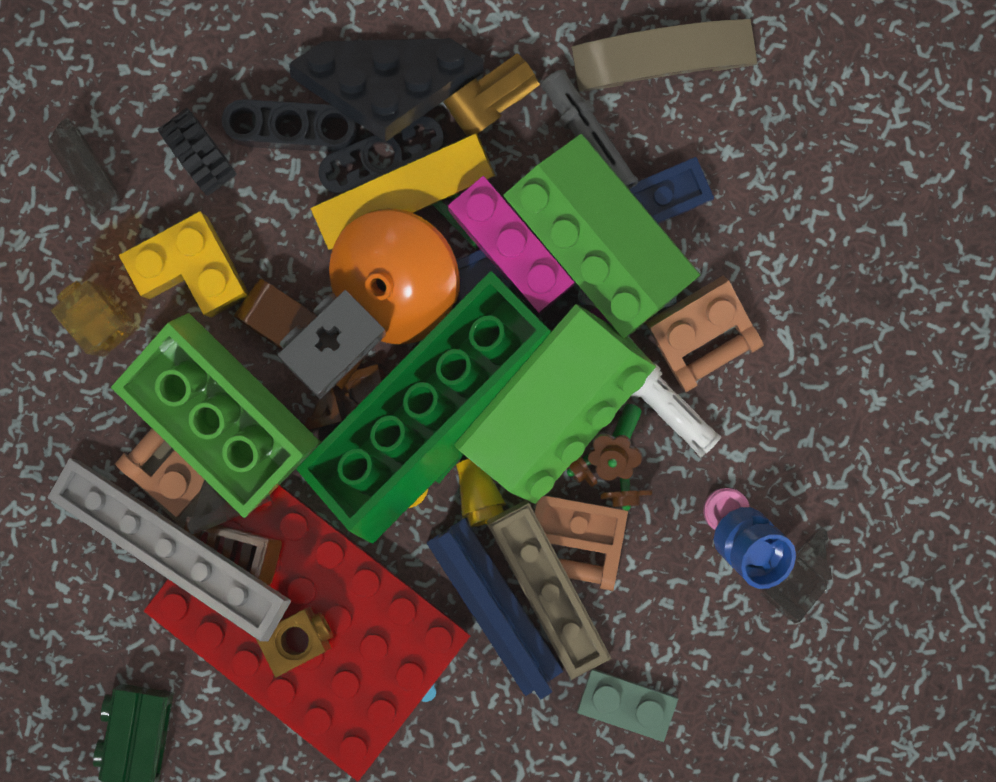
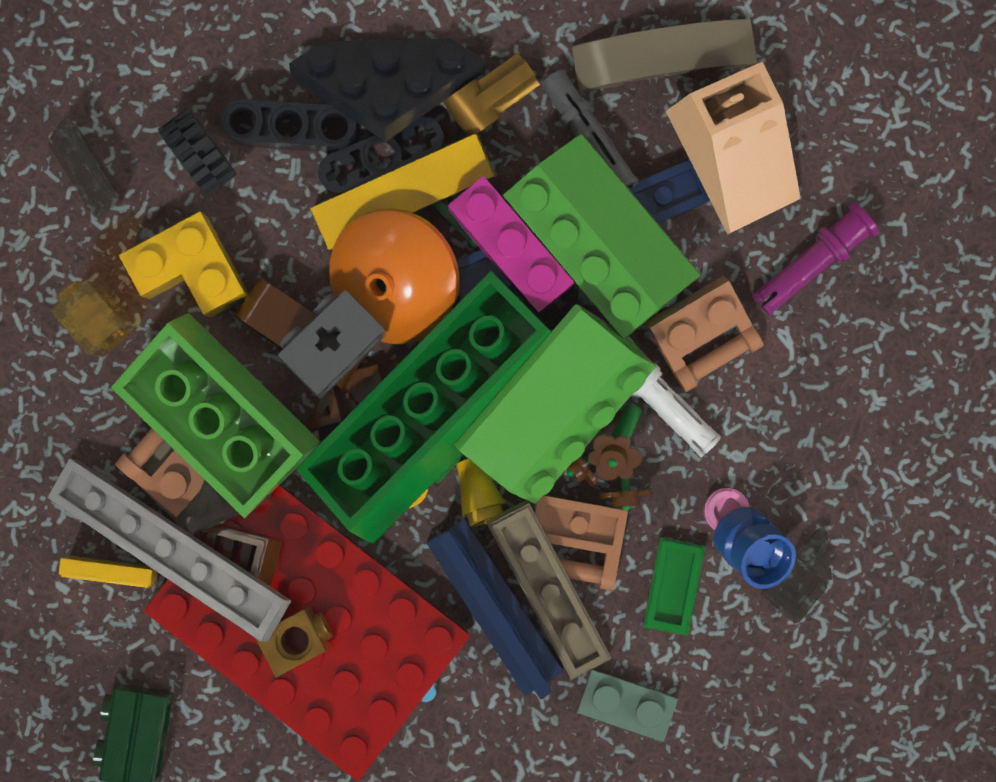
none -> yellow tile [59,556,159,588]
none -> green tile [642,537,705,636]
none -> light nougat slope [666,62,801,234]
none -> magenta pin [752,202,880,316]

